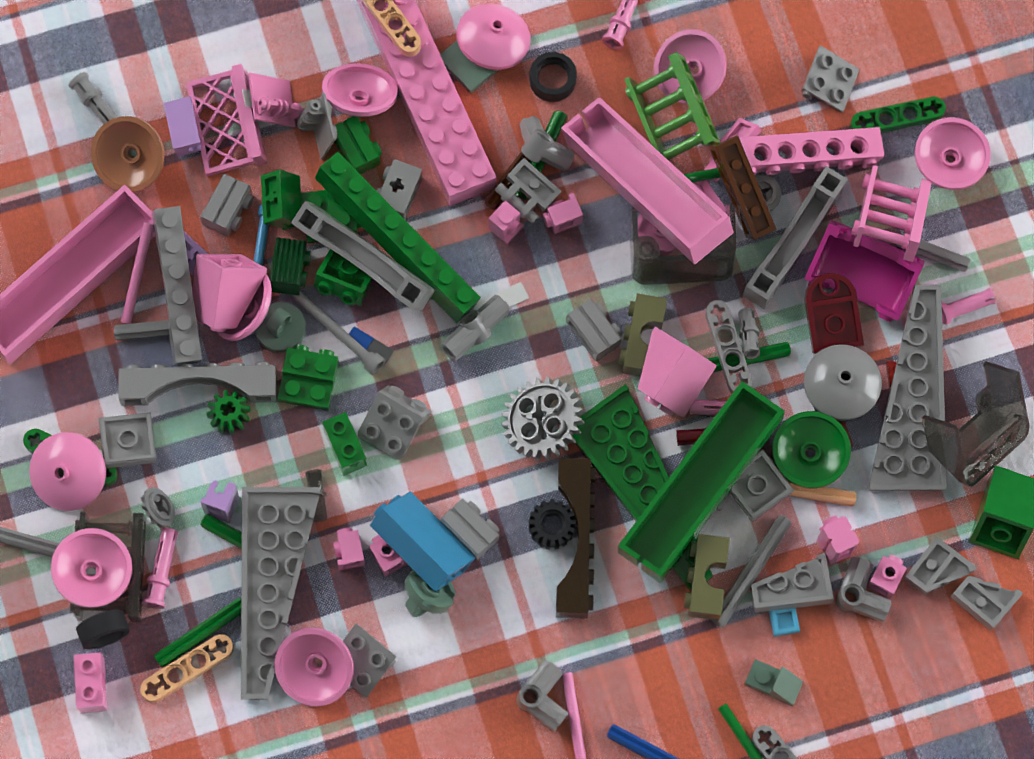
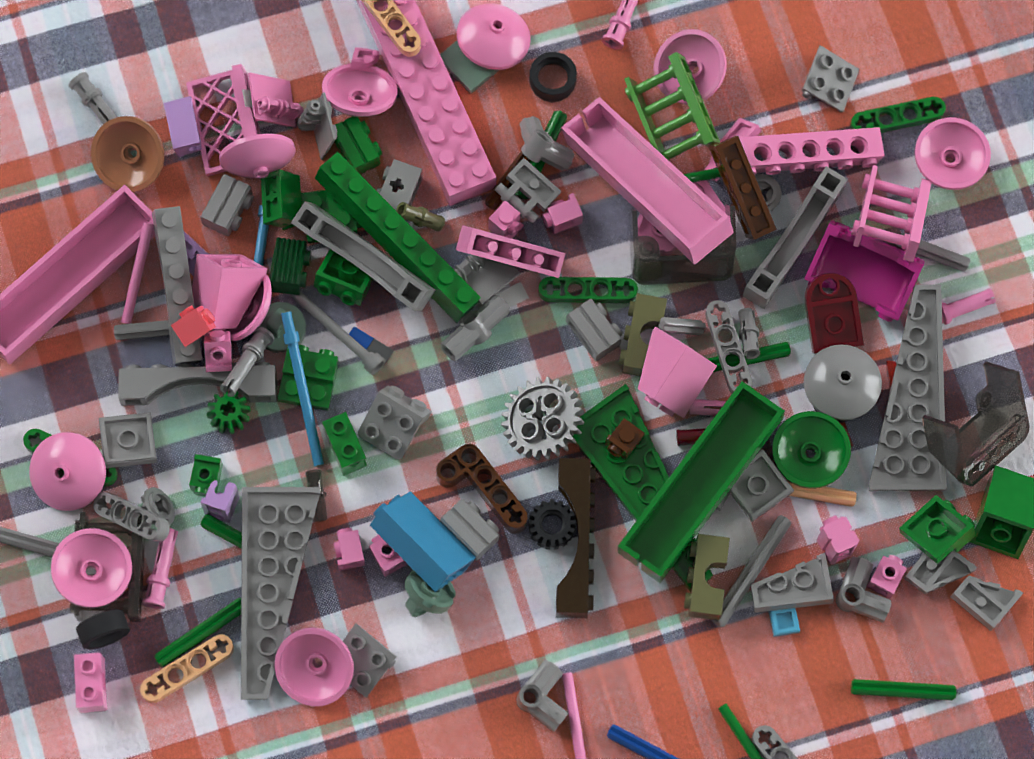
sand green slope [744,659,803,706] -> none
none -> light grey beam [93,492,170,542]
none -> coral brick [171,305,216,347]
none -> green brick [189,454,223,497]
none -> bright pink brick [204,330,232,372]
none -> bright pink dish [219,134,296,178]
none -> light grey pin [220,326,274,397]
none -> dark azure bar [281,312,324,466]
none -> bright pink tile [351,47,380,69]
none -> olive pin [396,202,445,232]
none -> reddish brown beam [436,444,527,534]
none -> light grey hinge [454,255,520,305]
none -> bright pink brick [456,225,566,278]
none -> green beam [538,277,638,304]
none -> reddish brown bracket [605,418,645,460]
none -> light grey axle [658,317,706,335]
none -> green axle [851,679,957,700]
none -> green plate [899,495,976,564]

